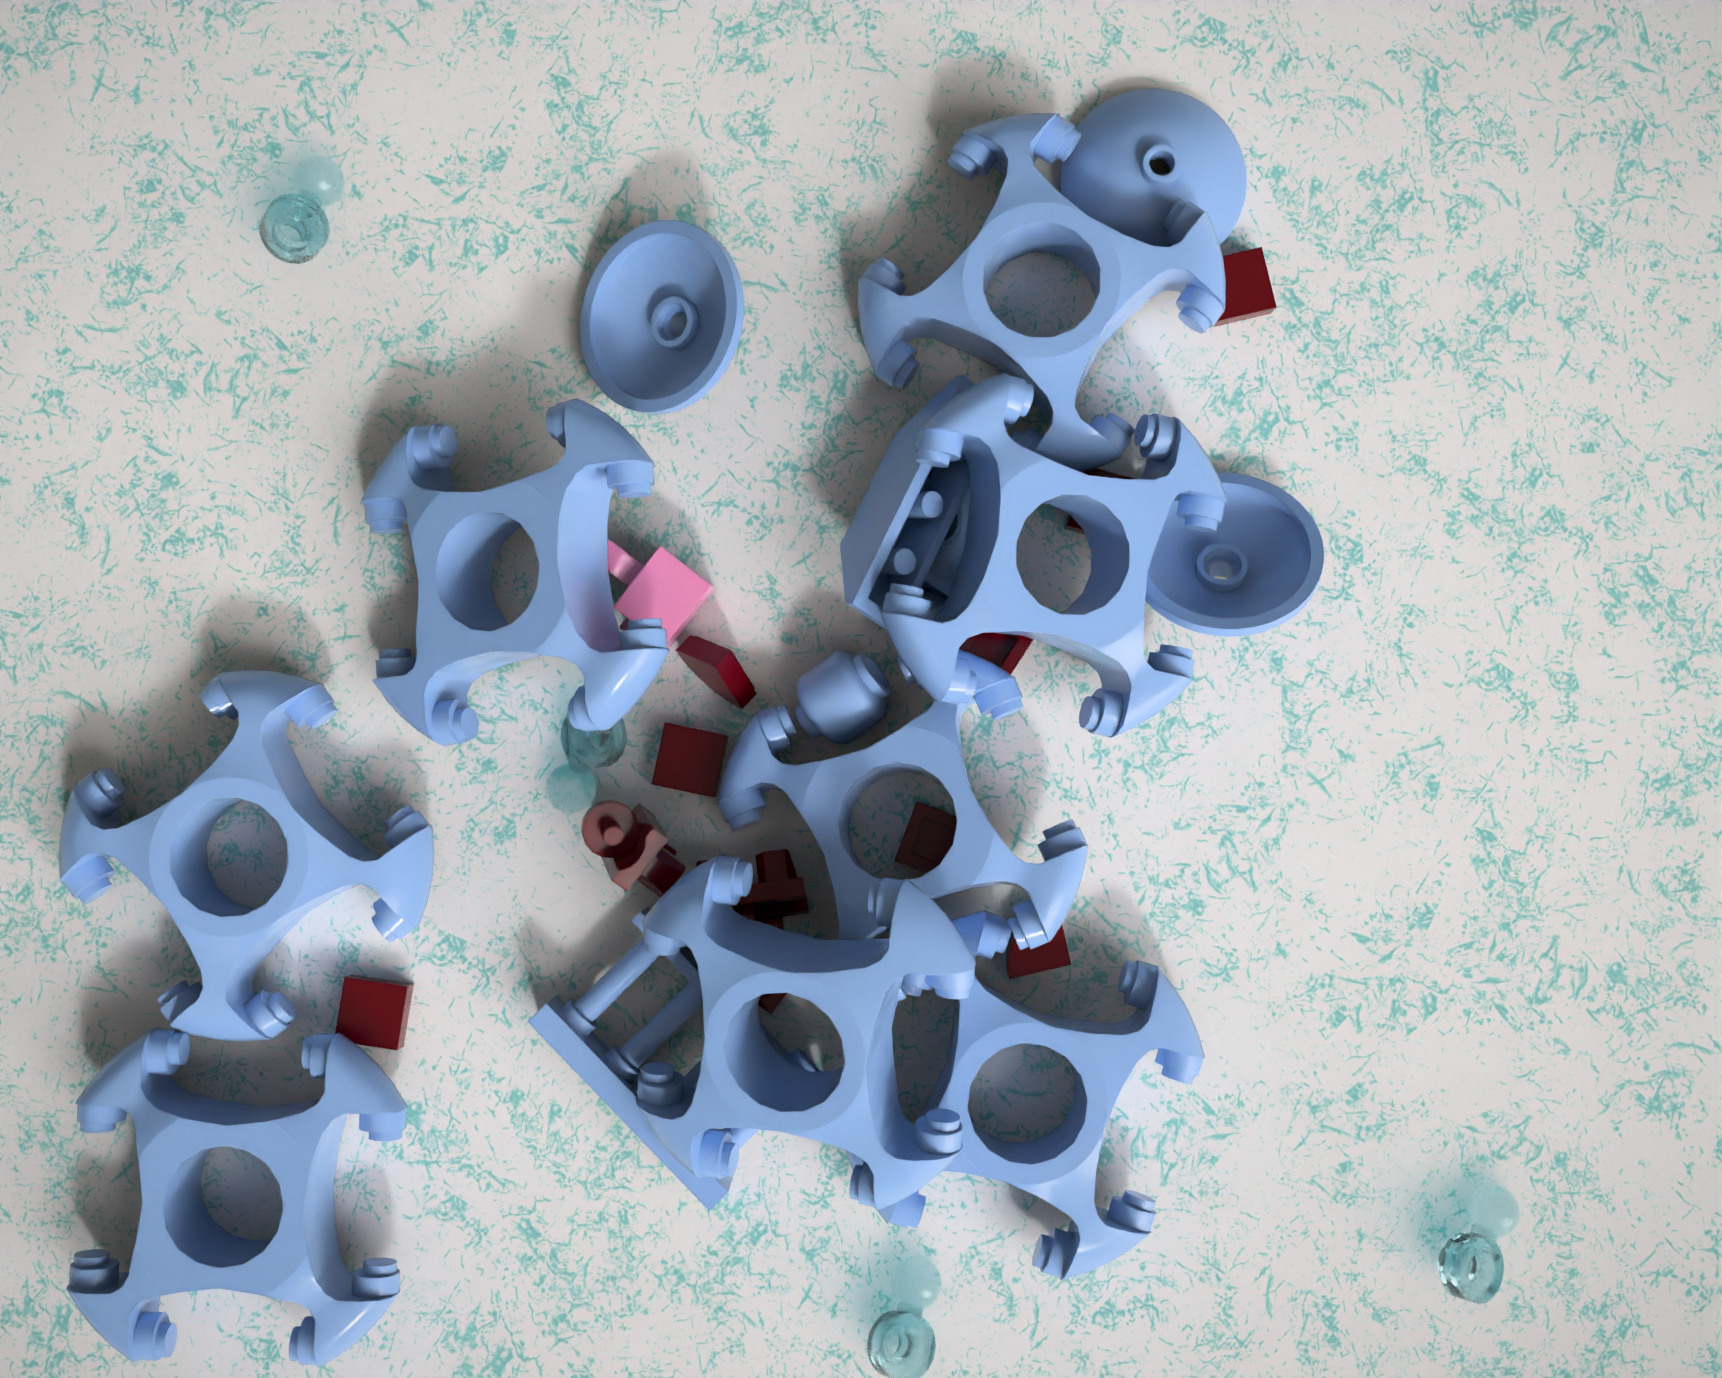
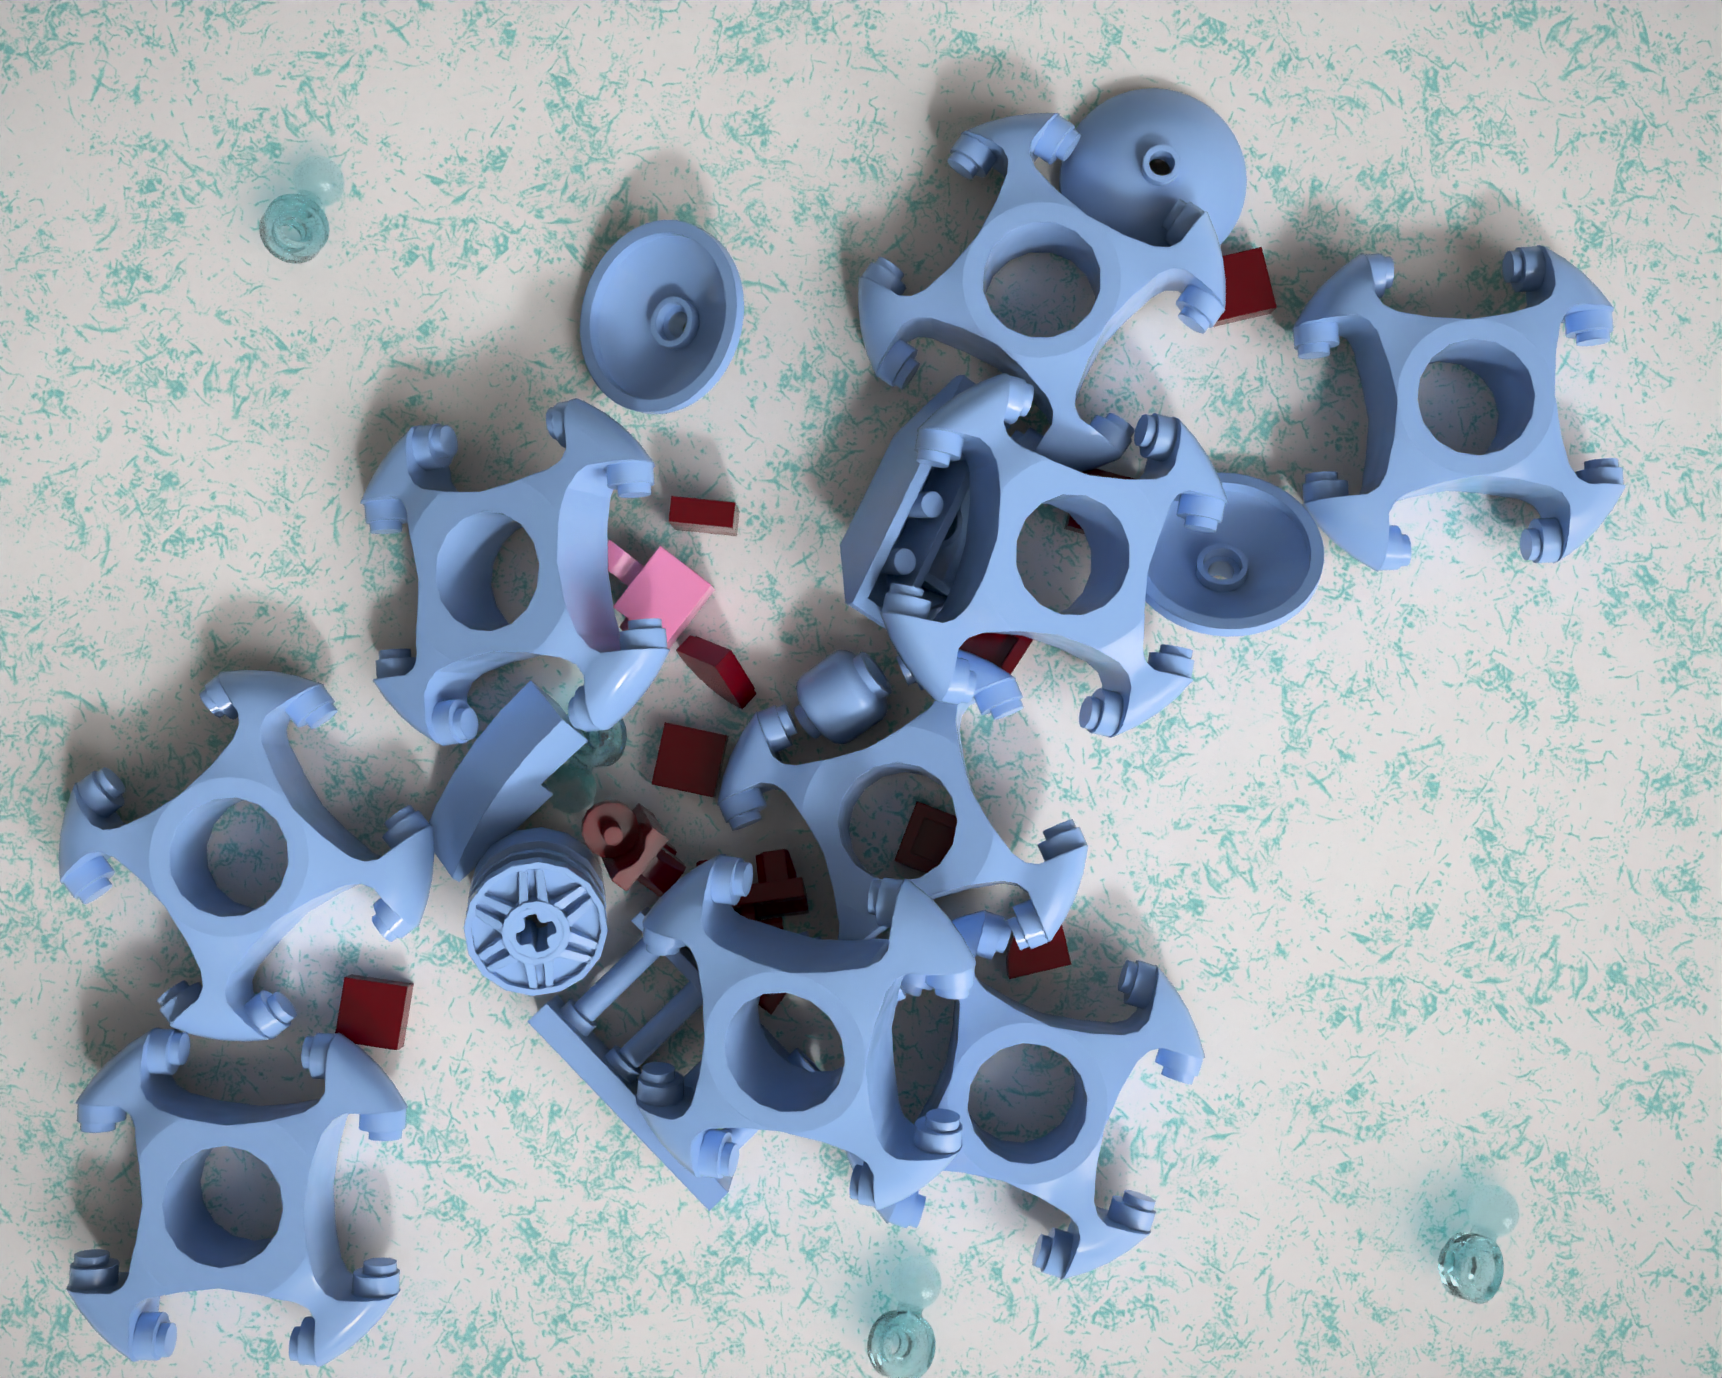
none -> light blue slope [429,680,588,882]
none -> light blue wheel [464,827,608,996]
none -> dark red tile [669,496,740,536]
none -> light blue piece [1292,245,1625,572]

